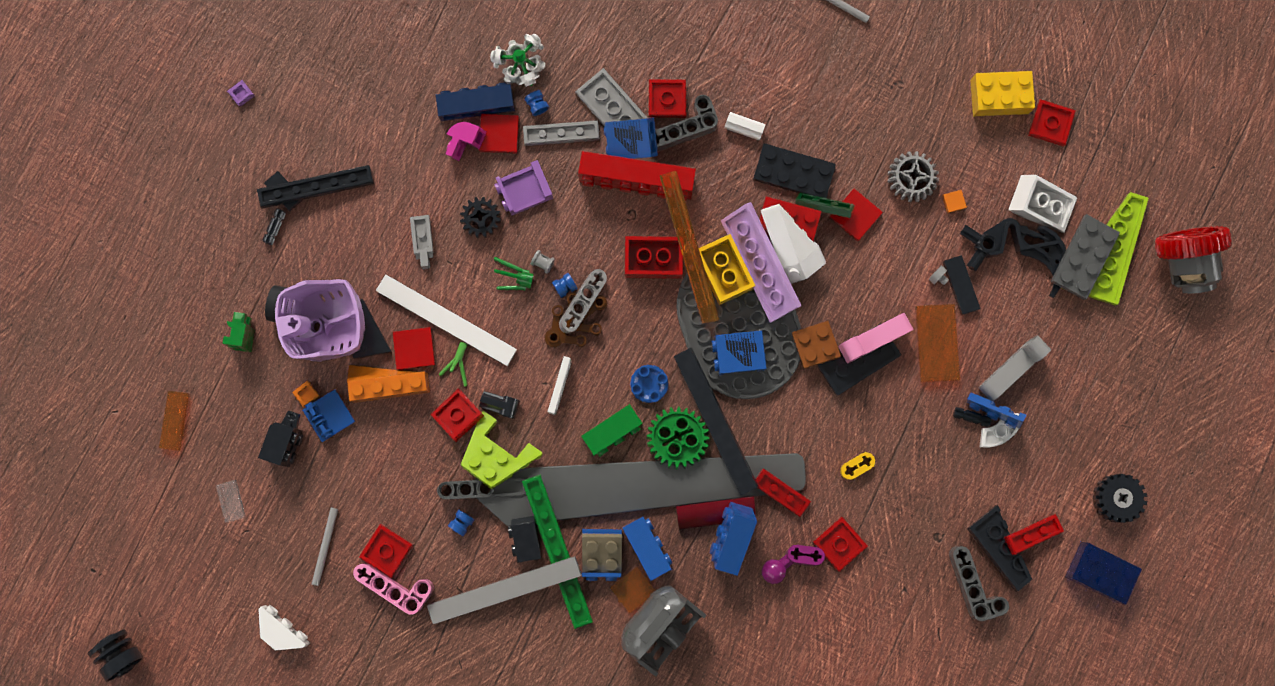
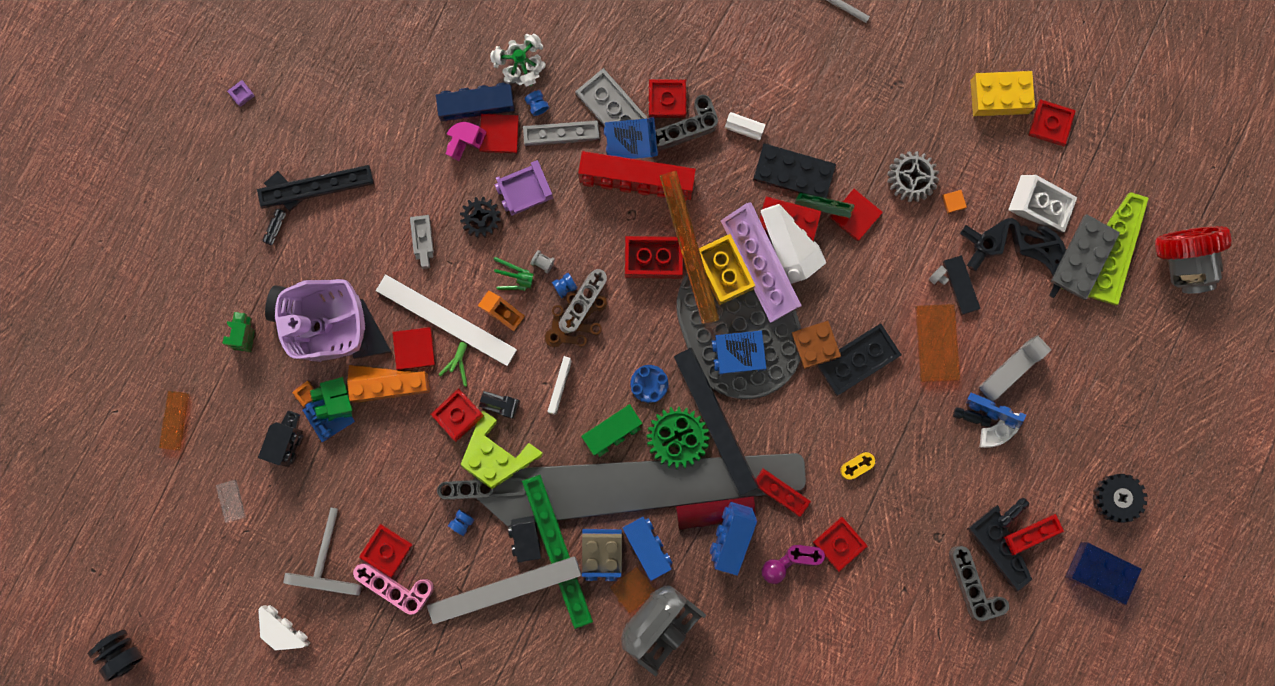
bright pink beam [838,313,914,364] -> none
none -> light grey beam [283,573,362,595]
none -> green hips [310,377,352,421]
none -> orange slope [478,290,525,331]
none -> black axle [998,498,1029,528]

